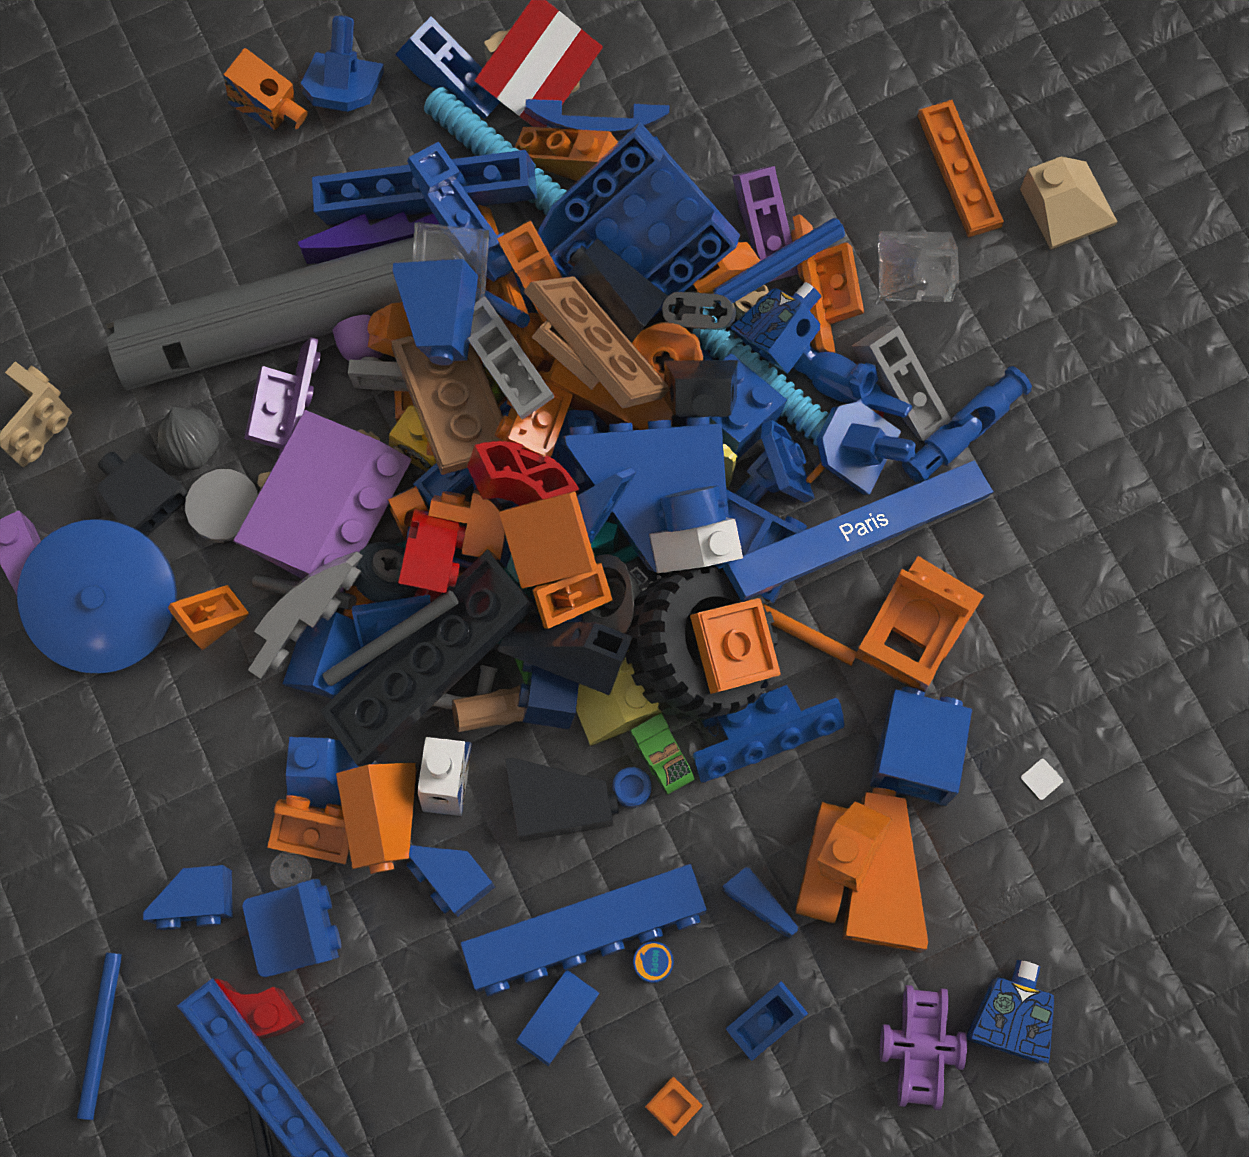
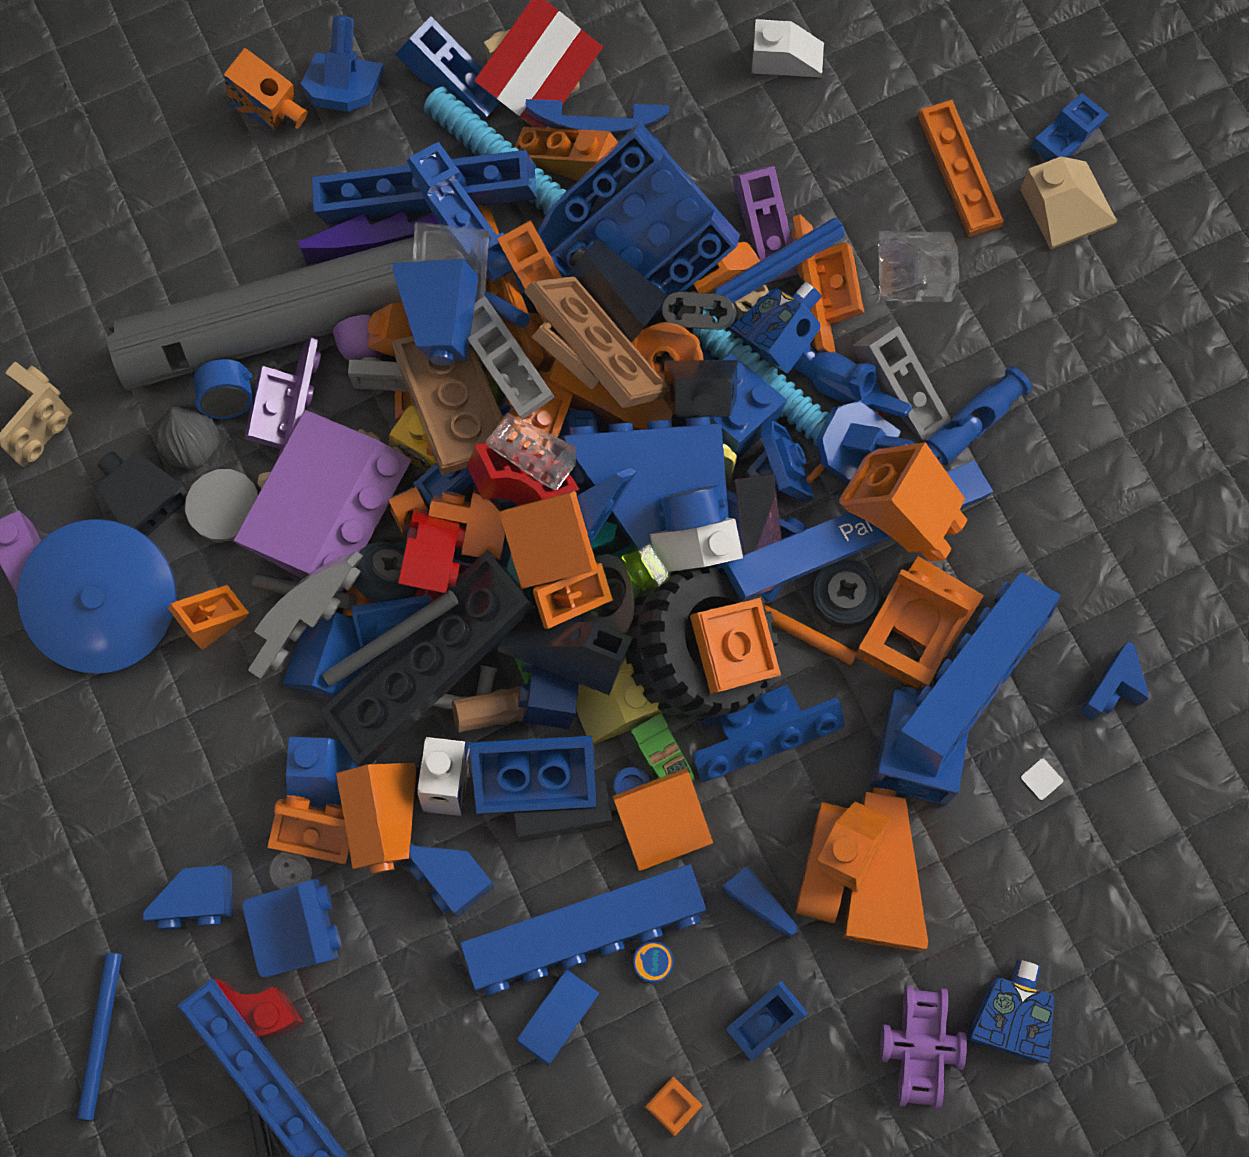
none -> blue piece [193,359,253,419]
none -> blue slope [469,736,596,814]
none -> clear slope [486,413,576,490]
none -> orange tile [612,768,713,871]
none -> clear neon green plate [621,544,671,590]
none -> black tile [735,475,782,555]
none -> white slope [752,19,824,77]
none -> black wheel [811,559,880,629]
none -> orange hips [839,442,967,561]
none -> blue brick [894,572,1061,777]
none -> blue slope [1030,93,1109,161]
none -> blue slope [1080,641,1149,720]

